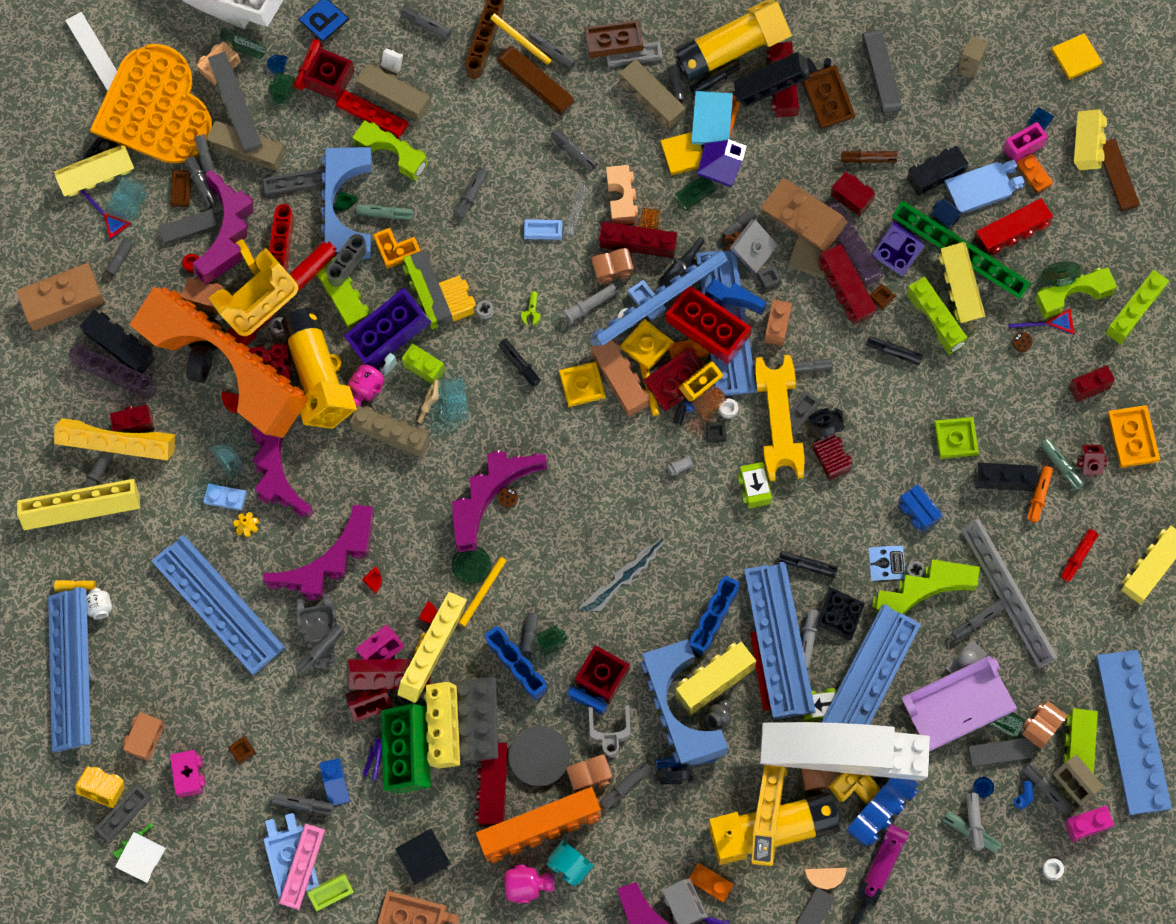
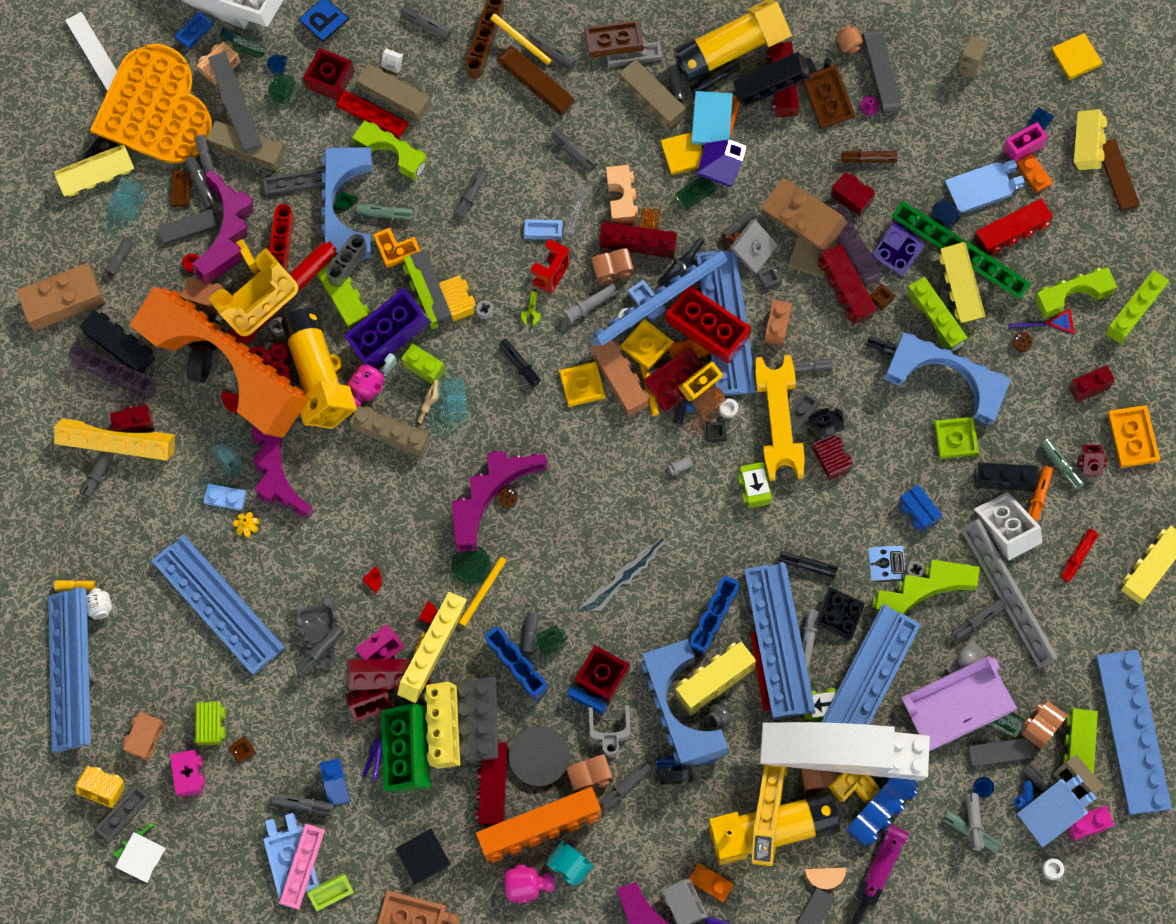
light yellow brick [17,479,140,530] -> none
piece [80,189,132,240] -> none
magenta arch [263,505,375,601] -> none
red axle [294,39,323,90] -> none
blue slope [705,279,766,315] -> none
black brick [907,146,969,196] -> none
clear green tile [1042,261,1081,287] -> none
none -> blue plate [174,11,214,50]
none -> lime brick [195,701,226,746]
none -> red panel [531,239,570,294]
none -> nougat head [836,25,863,54]
none -> magenta tile [860,96,879,116]
none -> medium blue arch [883,333,1011,425]
none -> white slope [974,492,1042,561]
none -> light blue tile [1017,775,1096,848]

